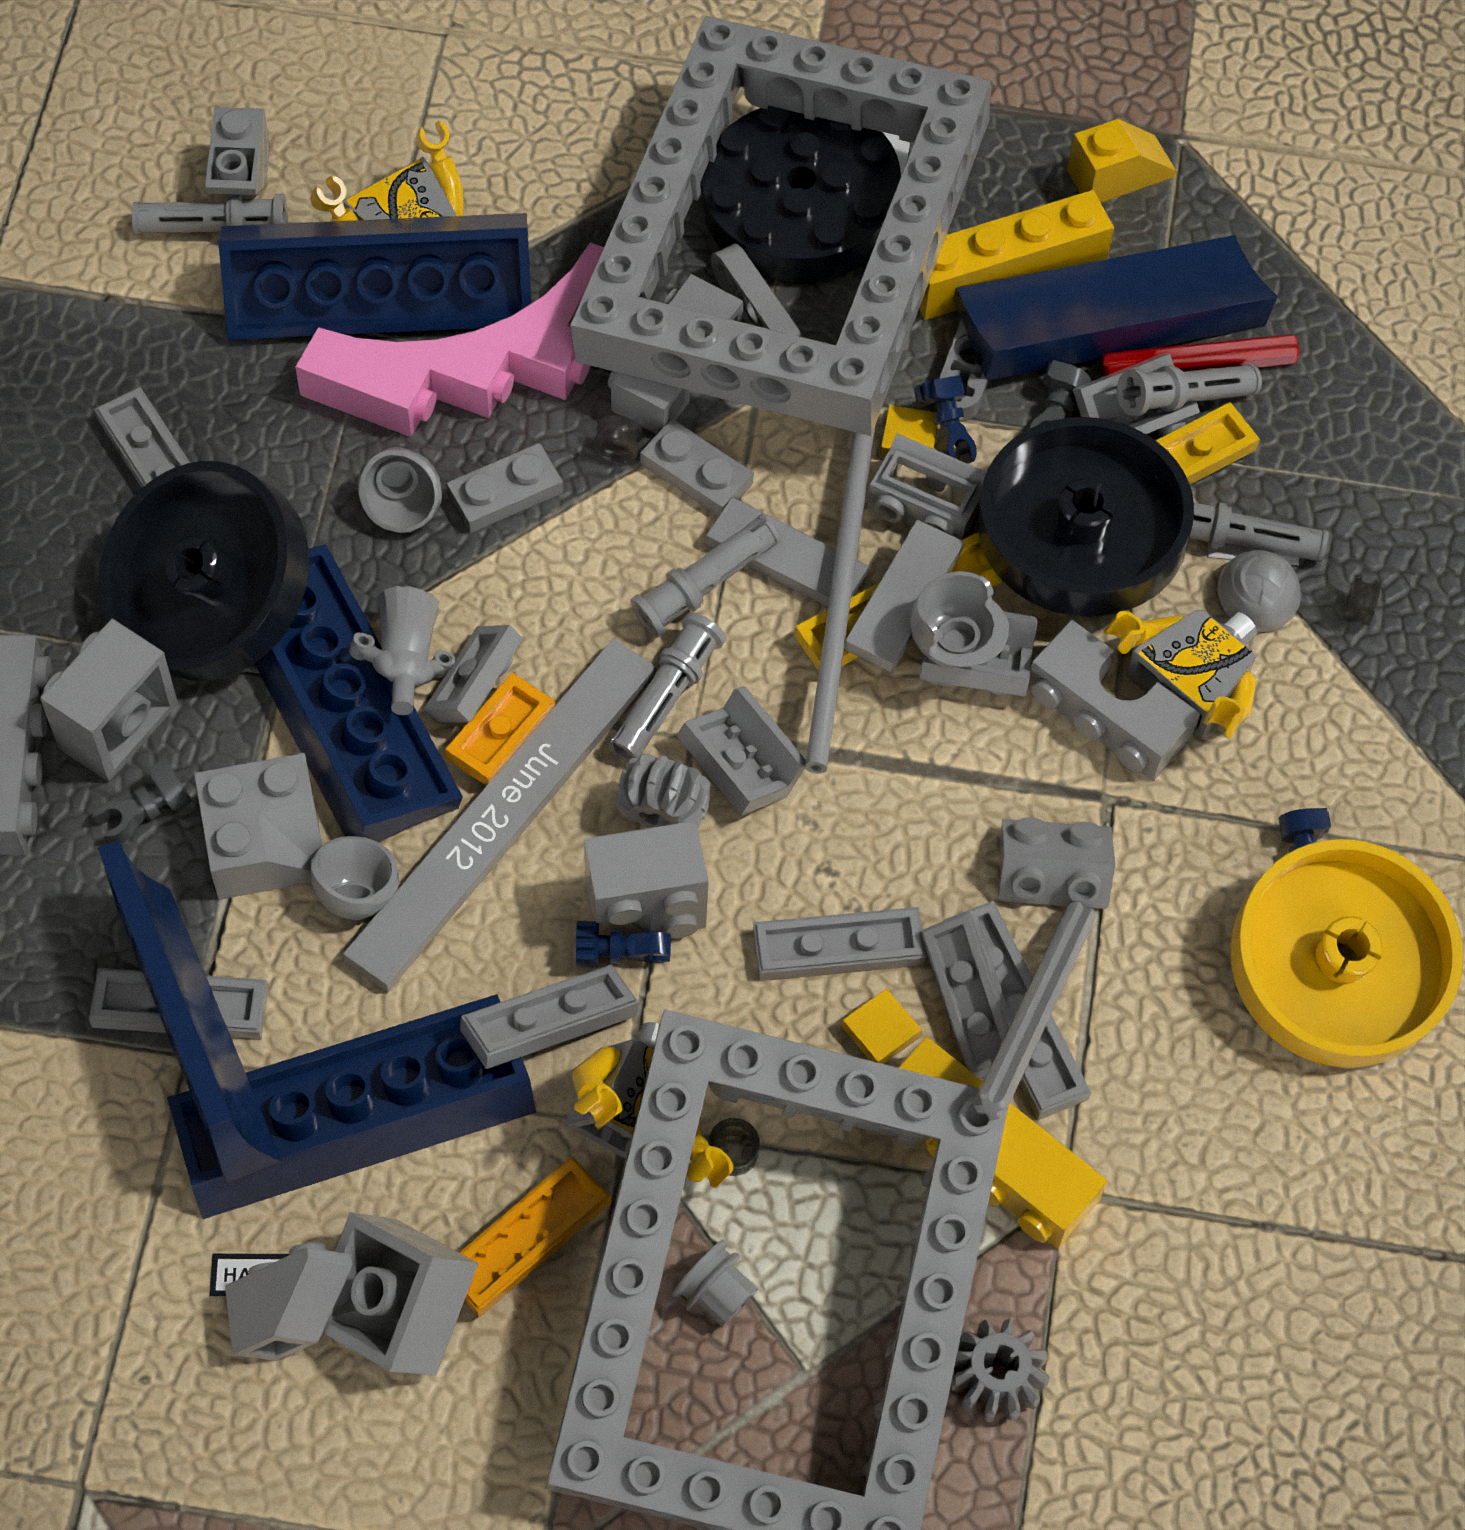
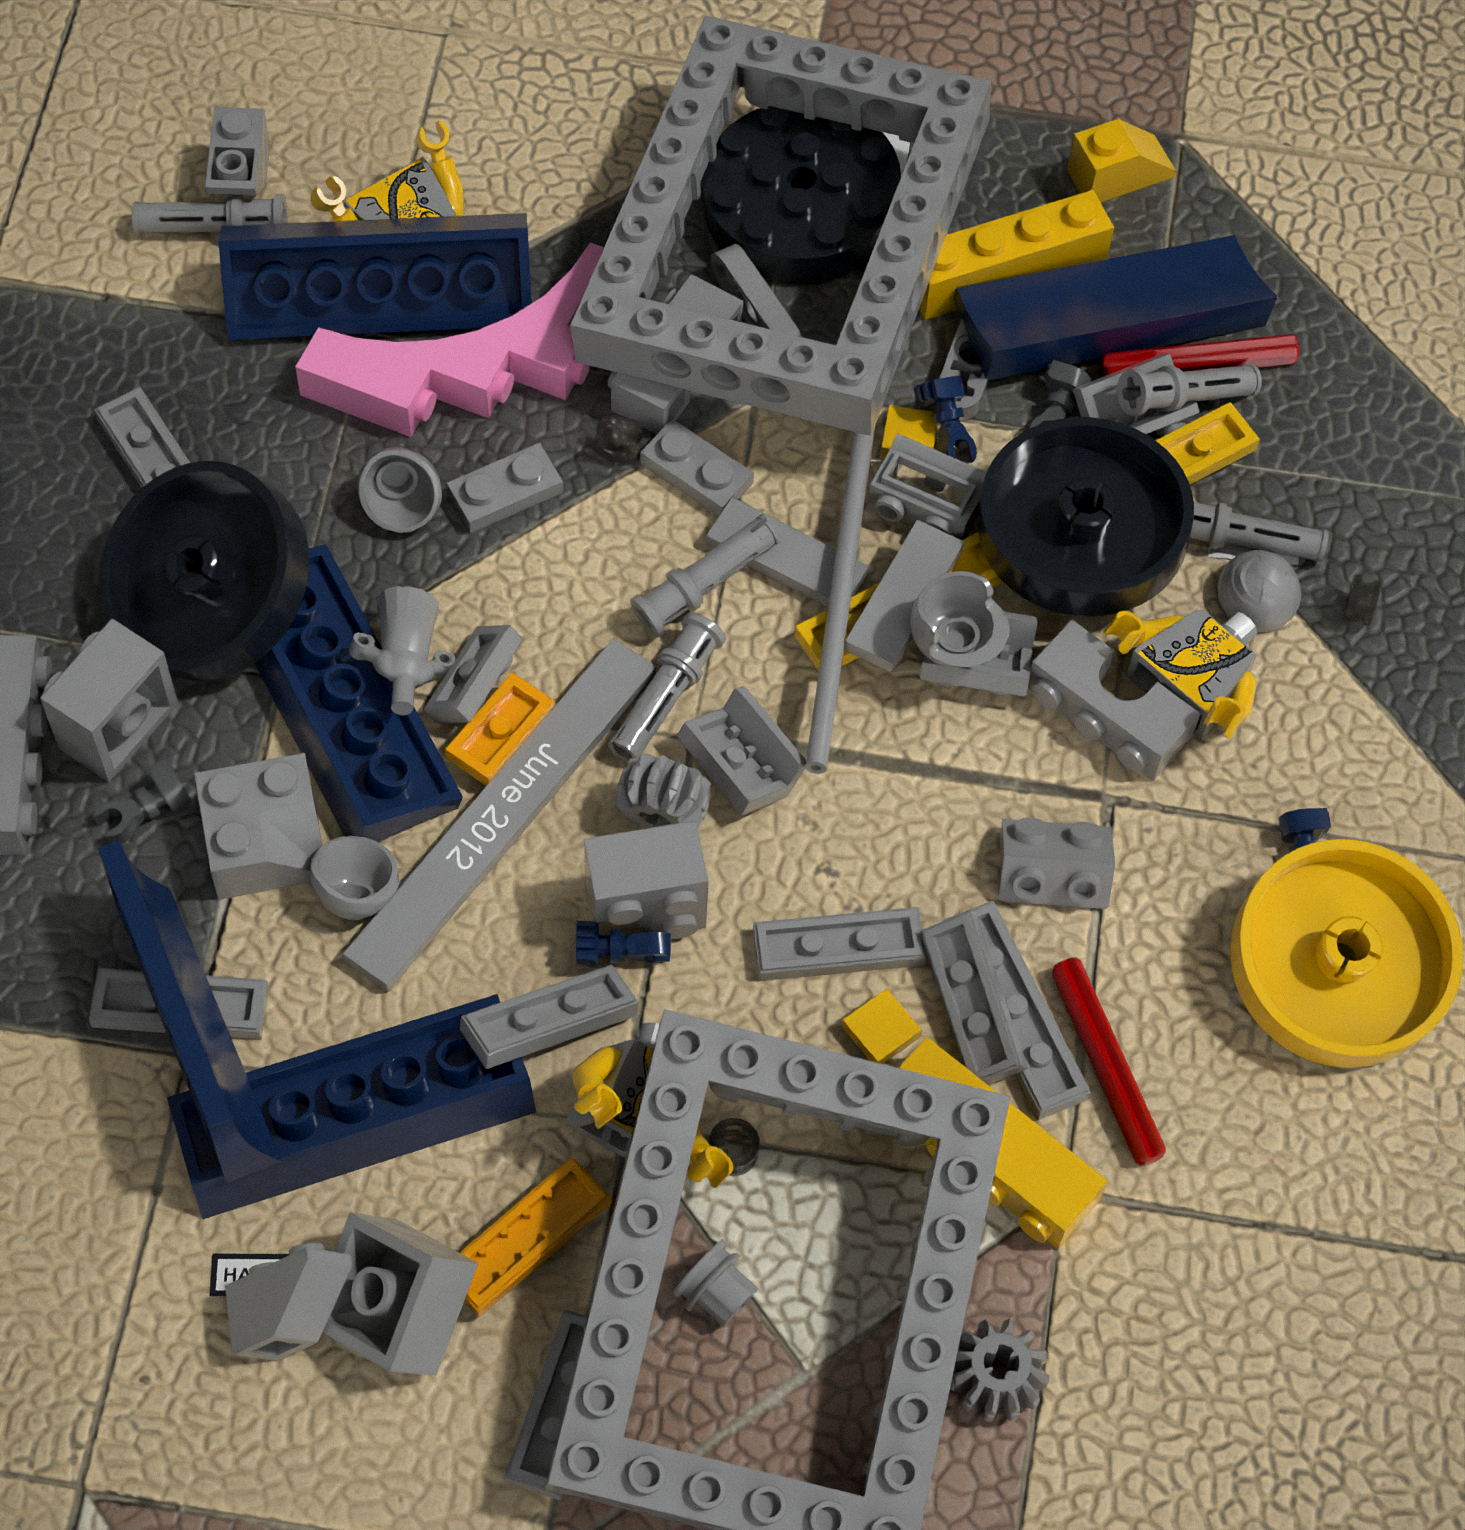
light grey axle [974,901,1096,1120] -> none
none -> light grey tile [504,1309,587,1501]
none -> red axle [1052,957,1166,1166]

